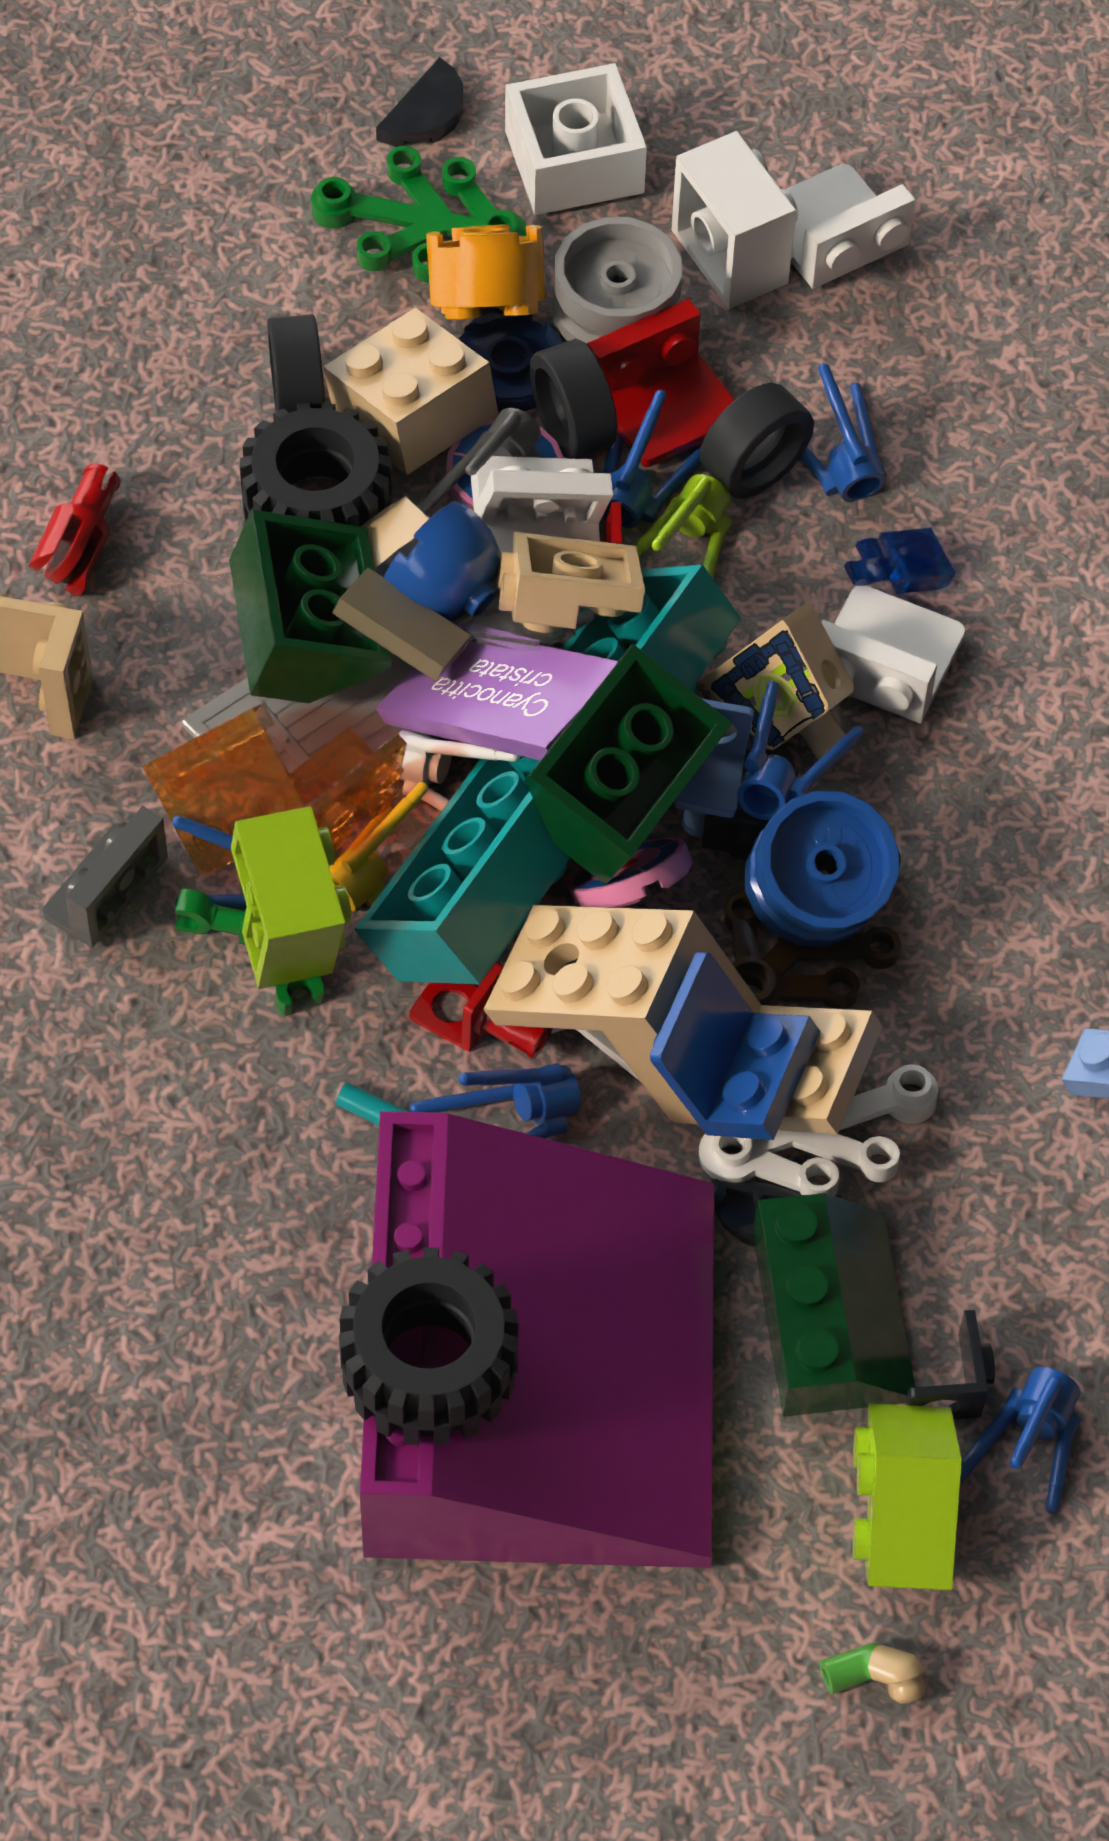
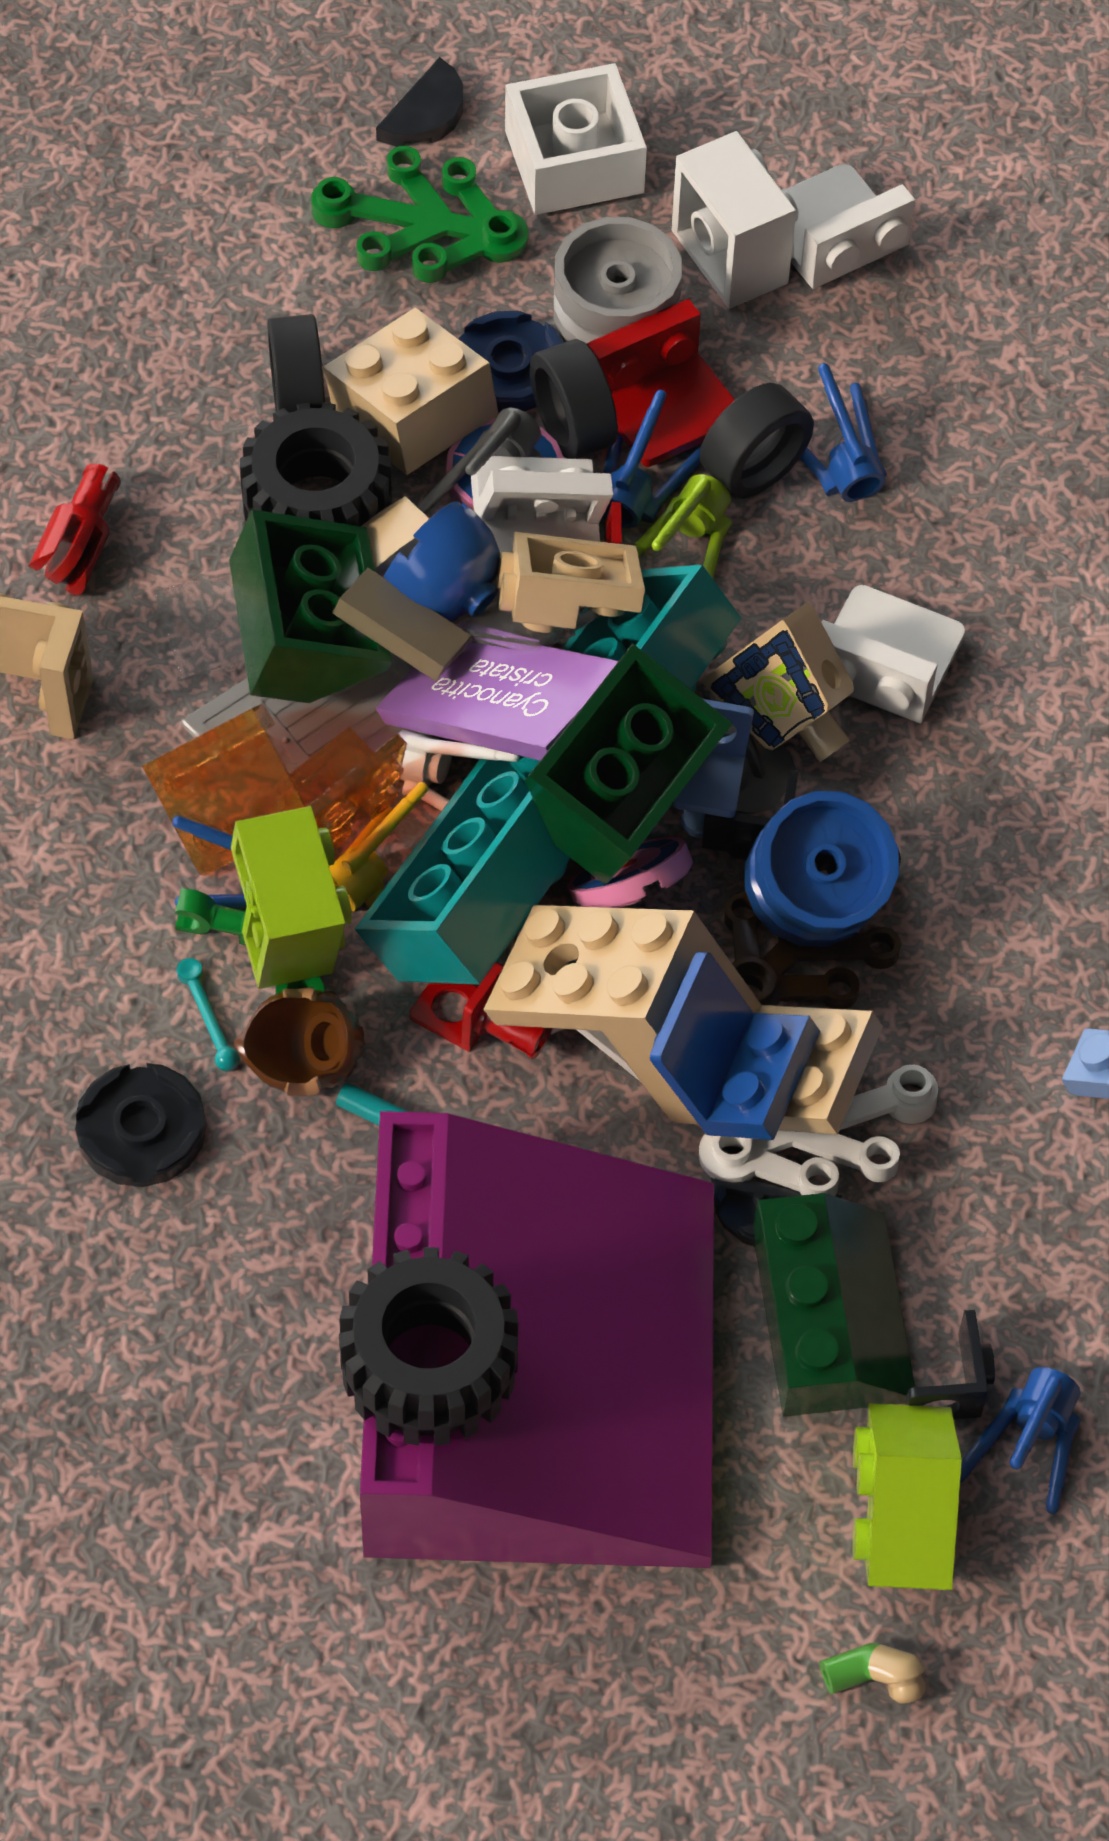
dark grey bracket [43,806,168,948] -> none
blue plant [410,1063,581,1139] -> none
light orange brick [426,225,547,320] -> none
blue plant [737,681,864,820] -> none
clear blue plate [844,527,956,594] -> none
none -> black tile [75,1063,207,1187]
none -> teal hinge [176,958,240,1072]
none -> reddish brown hair [234,987,365,1097]

